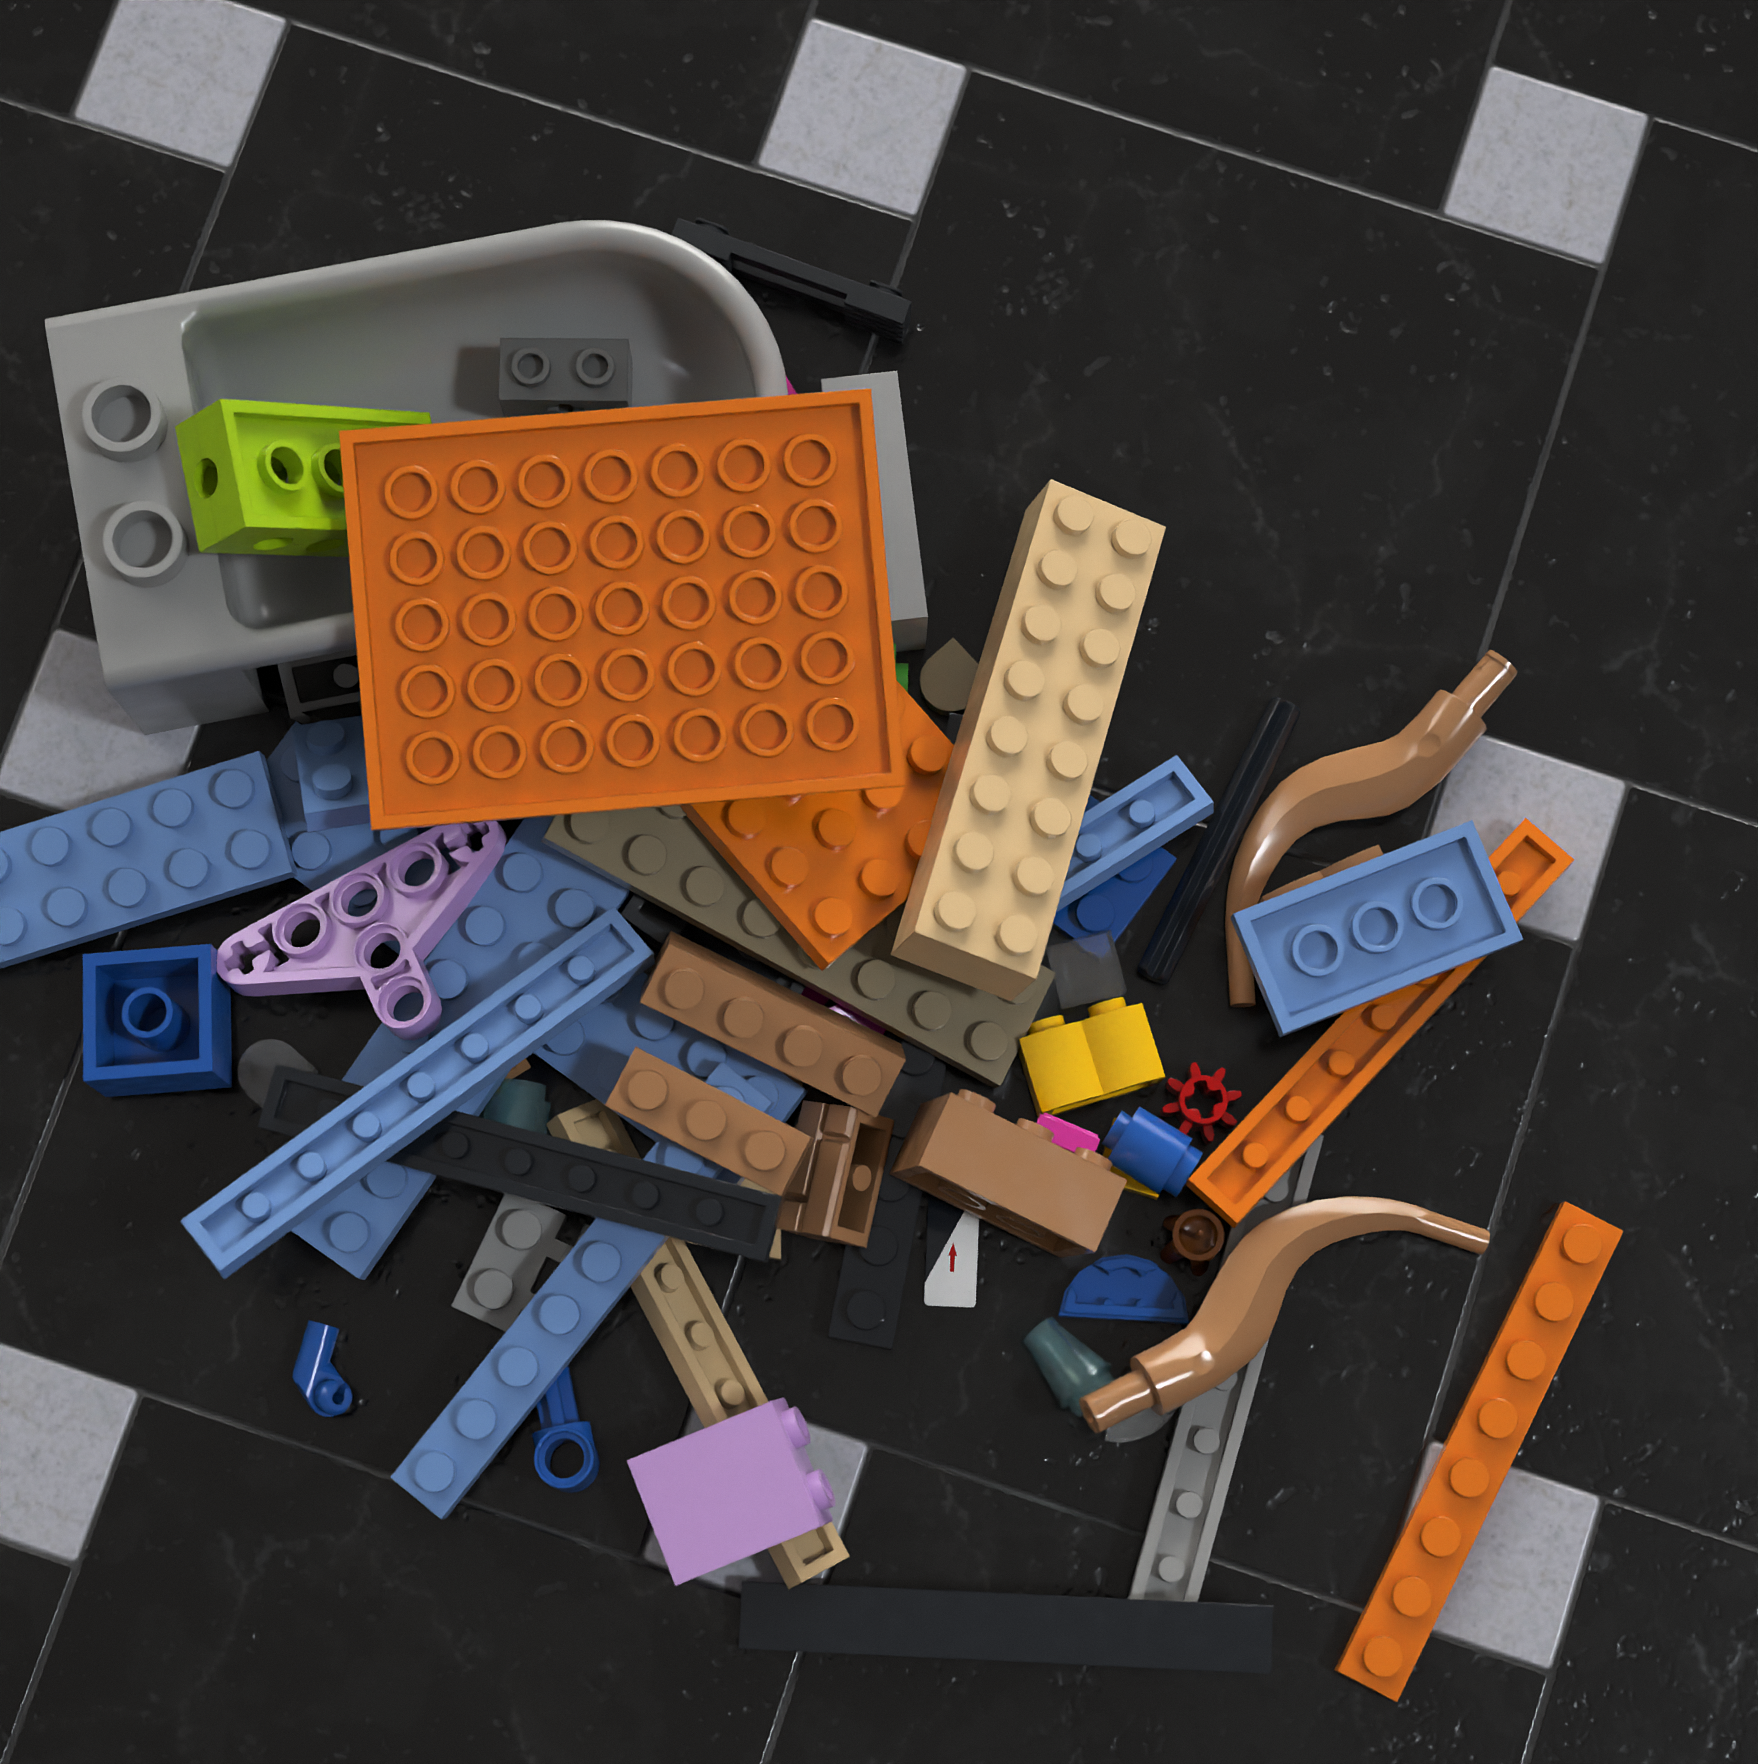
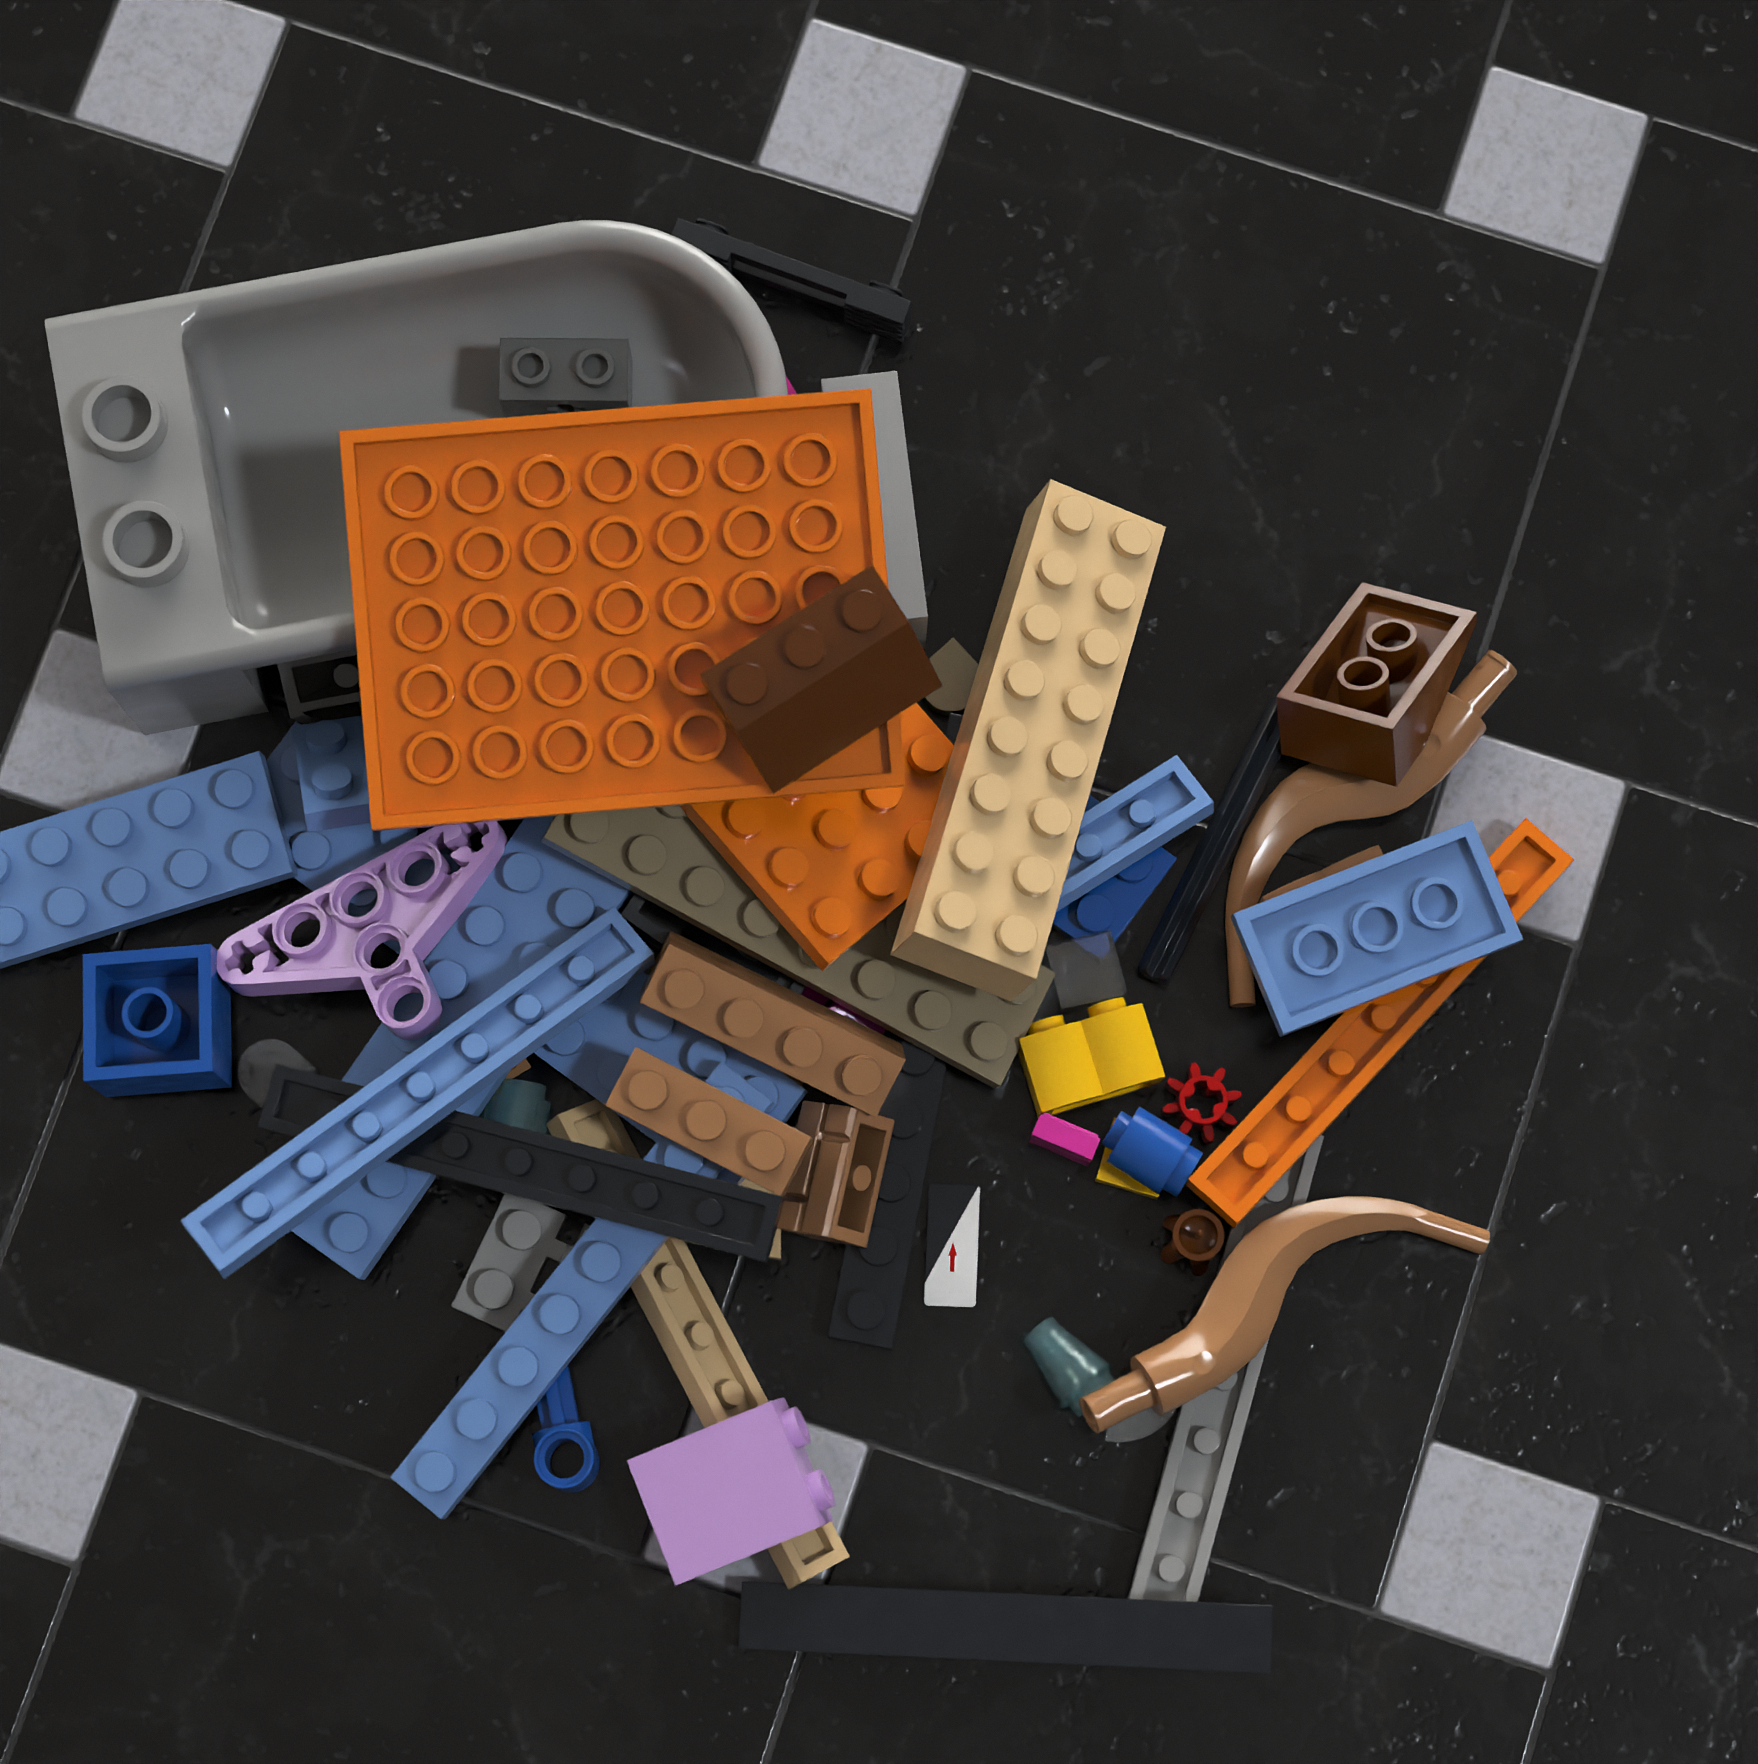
lime brick [175,399,432,557] -> none
blue arm [292,1320,352,1417] -> none
medium nougat brick [889,1089,1127,1258] -> none
blue tile [1058,1254,1189,1324] -> none
orange plate [1335,1201,1623,1702] -> none
none -> reddish brown slope [700,565,942,794]
none -> reddish brown slope [1276,582,1477,787]

